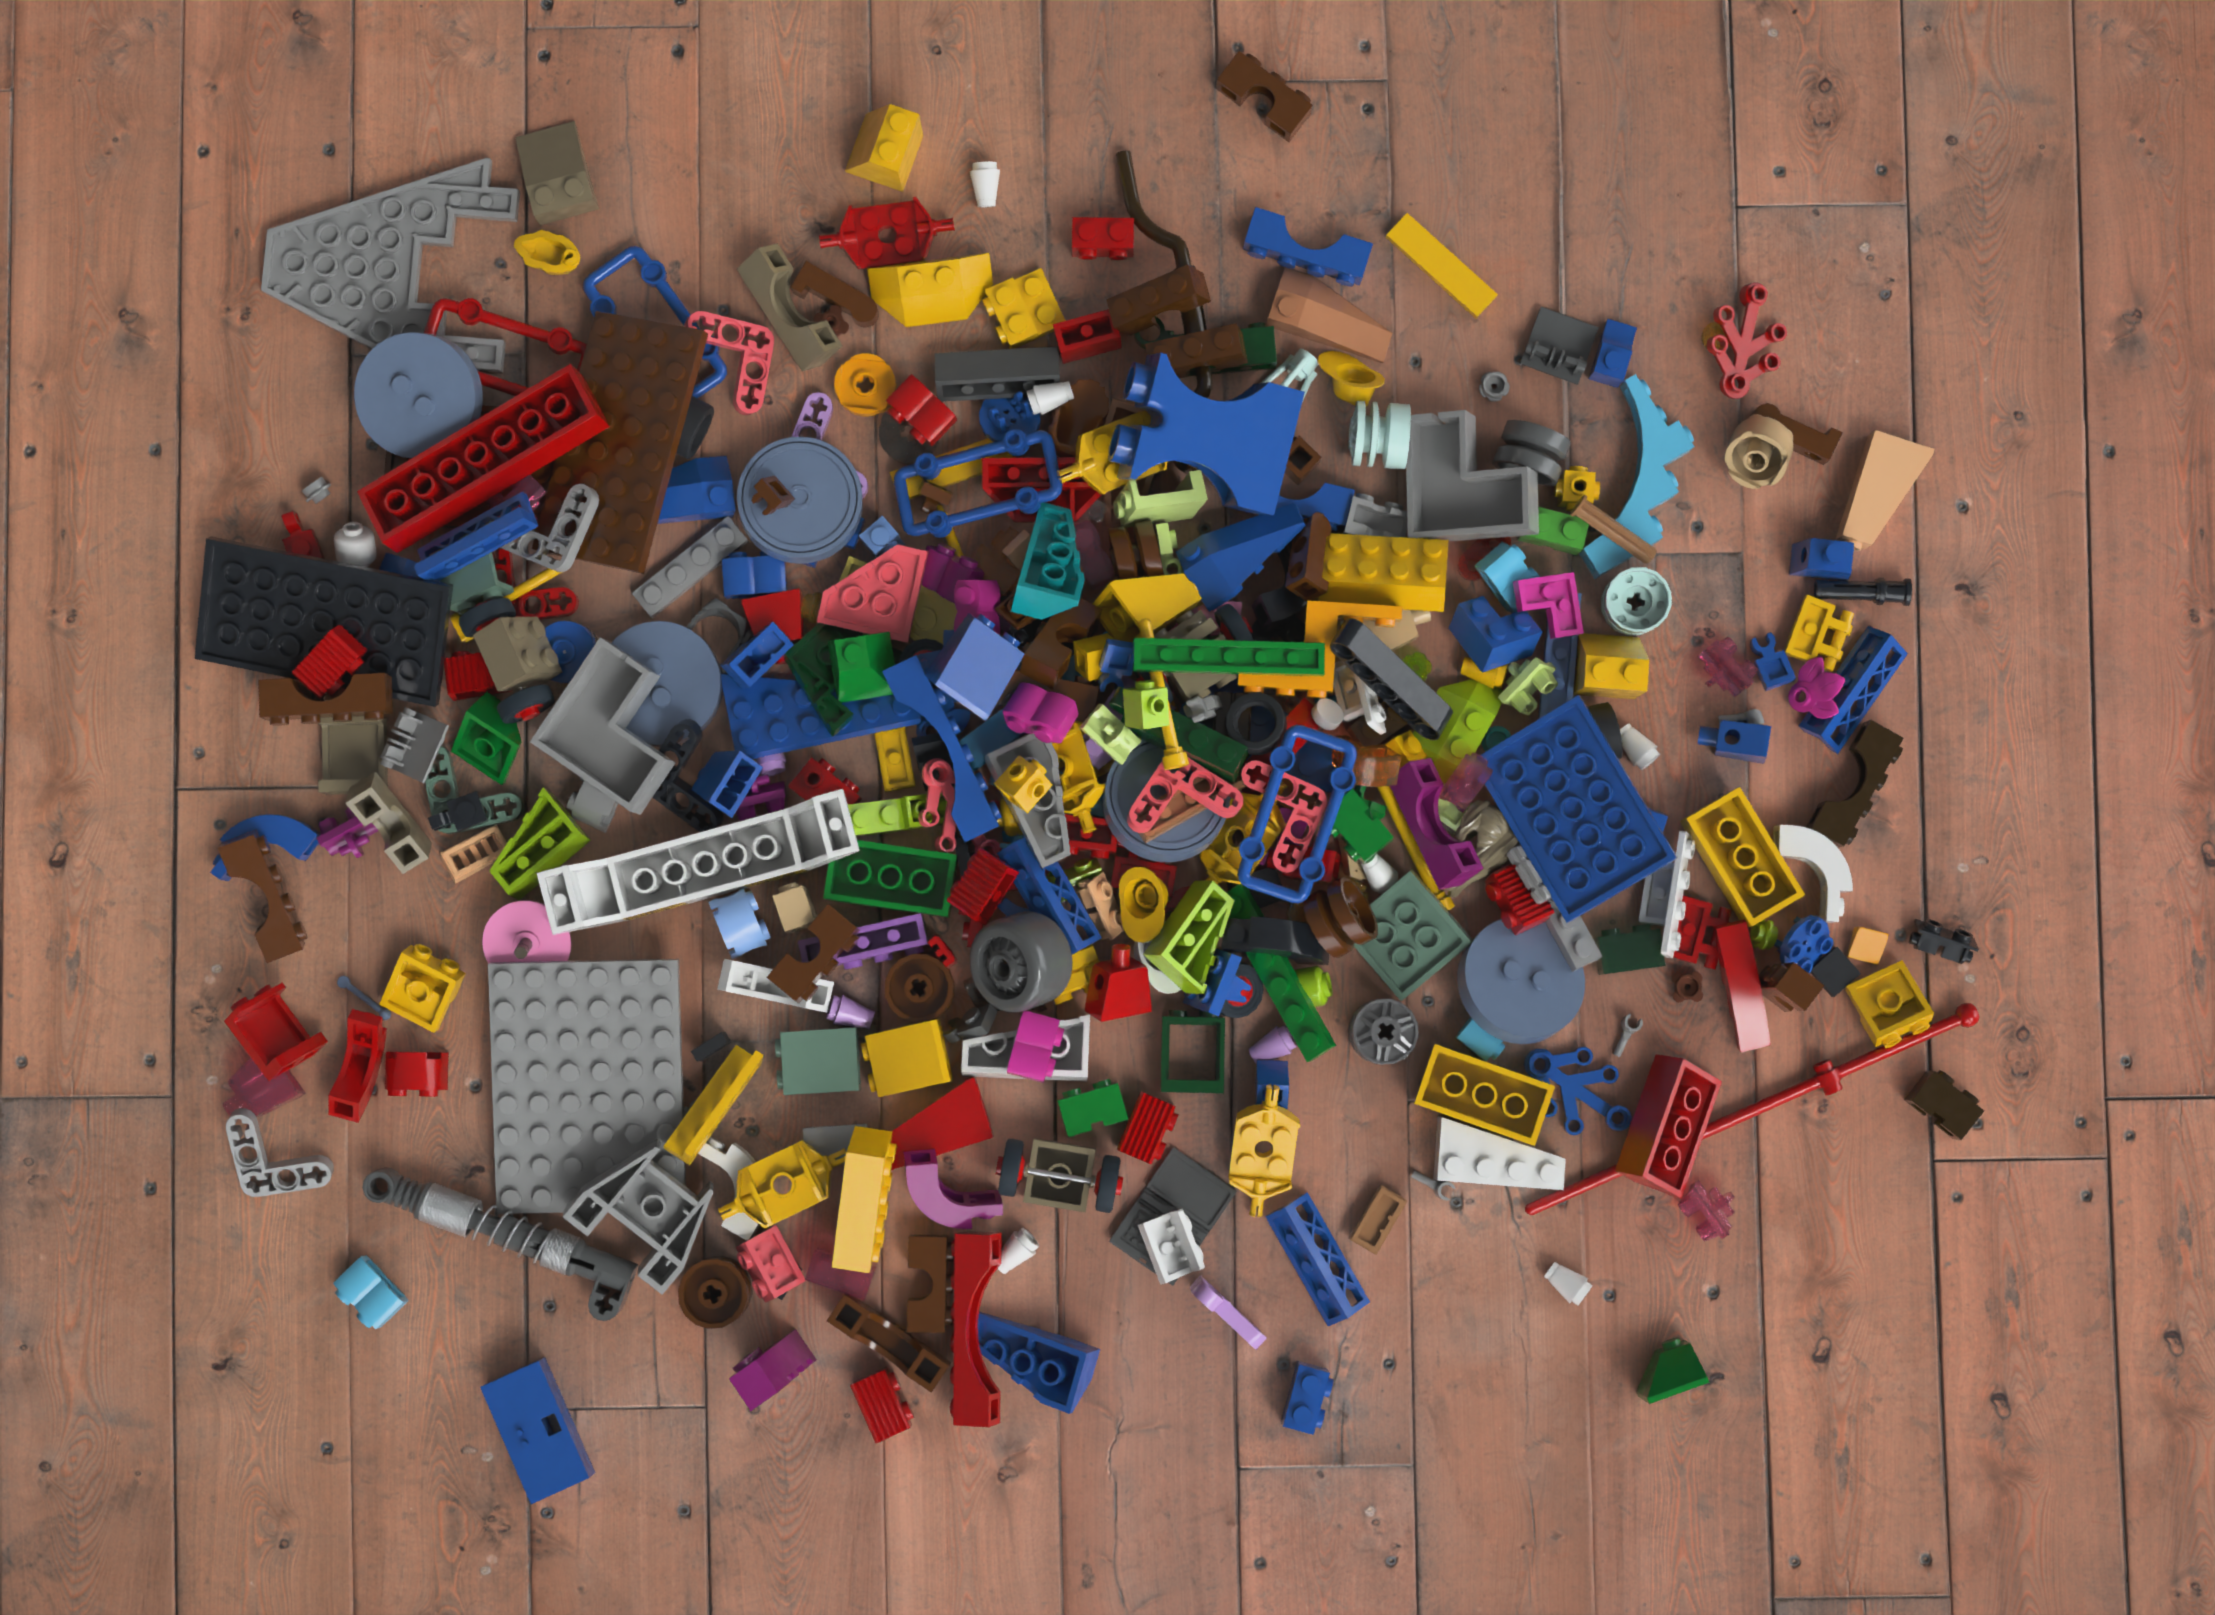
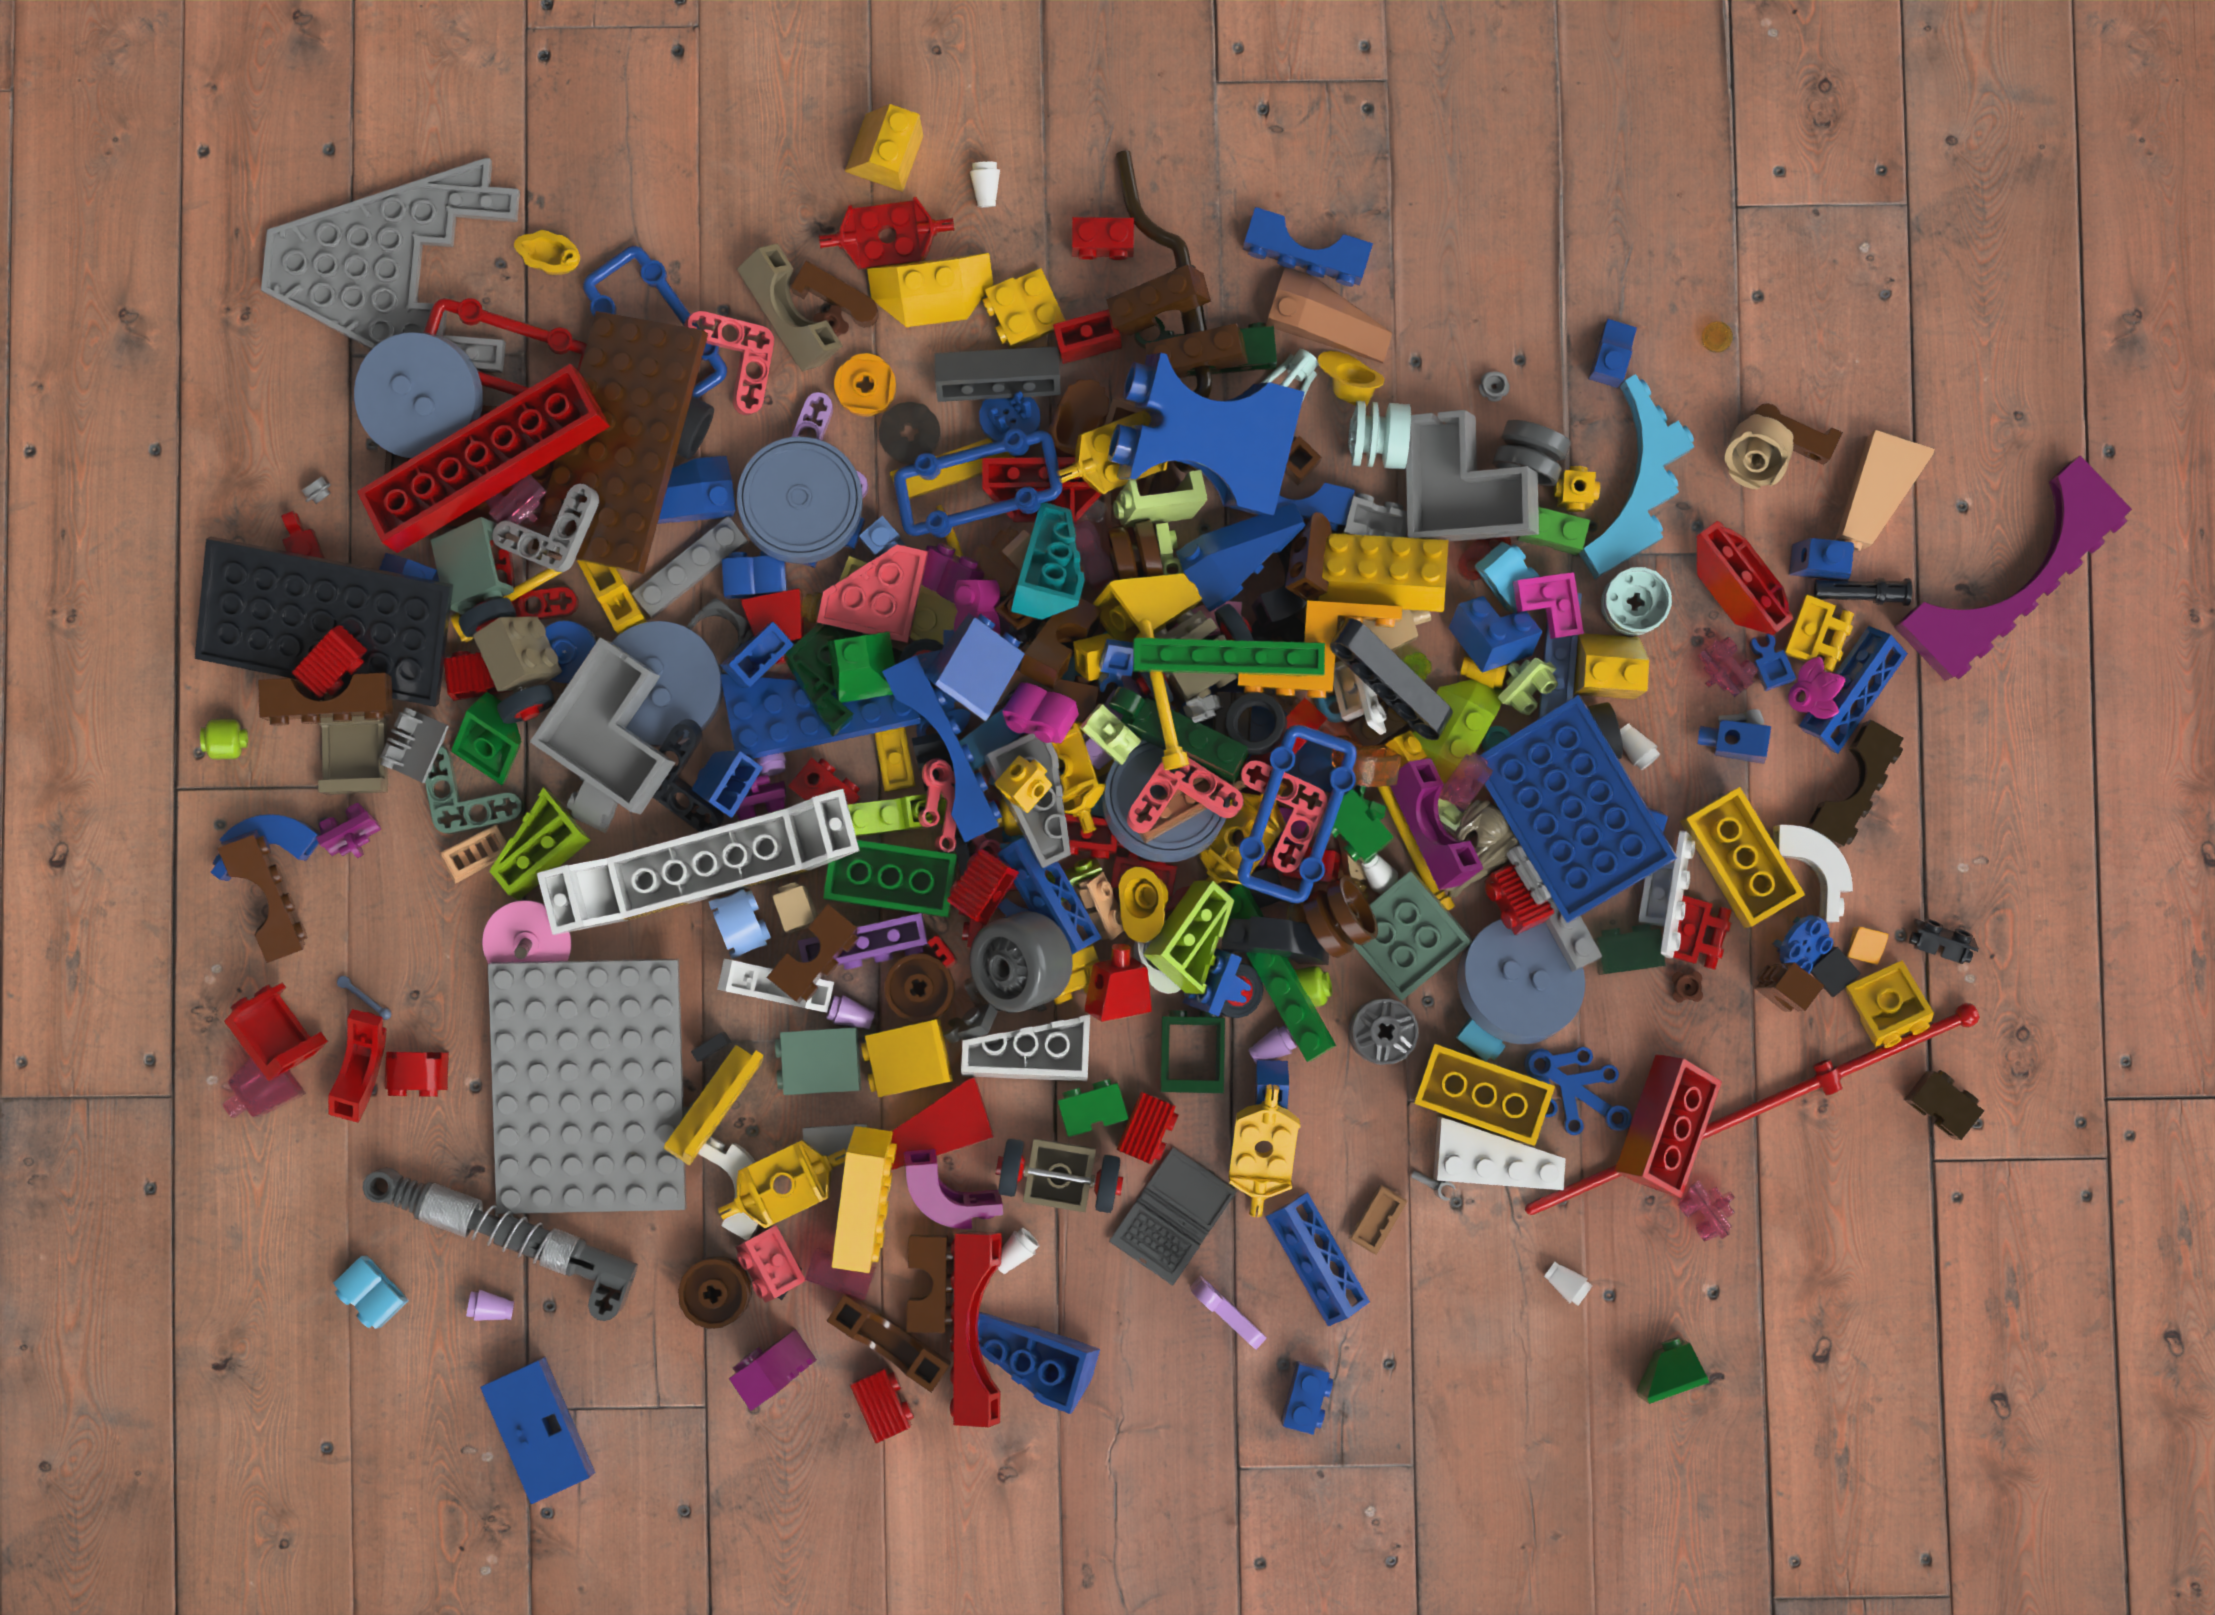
light grey beam [226,1108,334,1197] -> none
white head [334,522,377,567] -> none
dark tan arch [345,772,432,874] -> none
yellow plate [379,944,466,1033] -> none
blue fence [414,492,538,581] -> none
black plate [428,791,488,832] -> none
dark tan slope [515,121,599,226] -> none
light grey wedge [563,1139,714,1295] -> none
reddish brown tile [751,476,795,515] -> none
red brick [885,374,957,447] -> none
reddish brown tile [918,479,953,514] -> none
dark pink brick [1007,1011,1065,1083] -> none
white cone [1027,381,1074,415] -> none
lime brick [1123,680,1170,729] -> none
white bracket [1138,1209,1205,1285] -> none
reddish brown arch [1216,51,1313,142] -> none
white tile [1311,698,1344,730] -> none
yellow tile [1385,213,1498,319] -> none
dark grey hinge [1520,307,1599,385] -> none
medium nougat axle [1570,494,1657,564] -> none
light grey hand [1613,1014,1643,1057] -> none
plant [1706,282,1787,399] -> none
red slope [1714,919,1771,1052] -> none
lime plate [1750,920,1778,950] -> none
none -> lime head [200,719,248,760]
none -> lavender cone [466,1289,514,1321]
none -> yellow slope [577,560,647,635]
none -> red wedge [1696,521,1794,635]
none -> magenta arch [1894,455,2132,681]

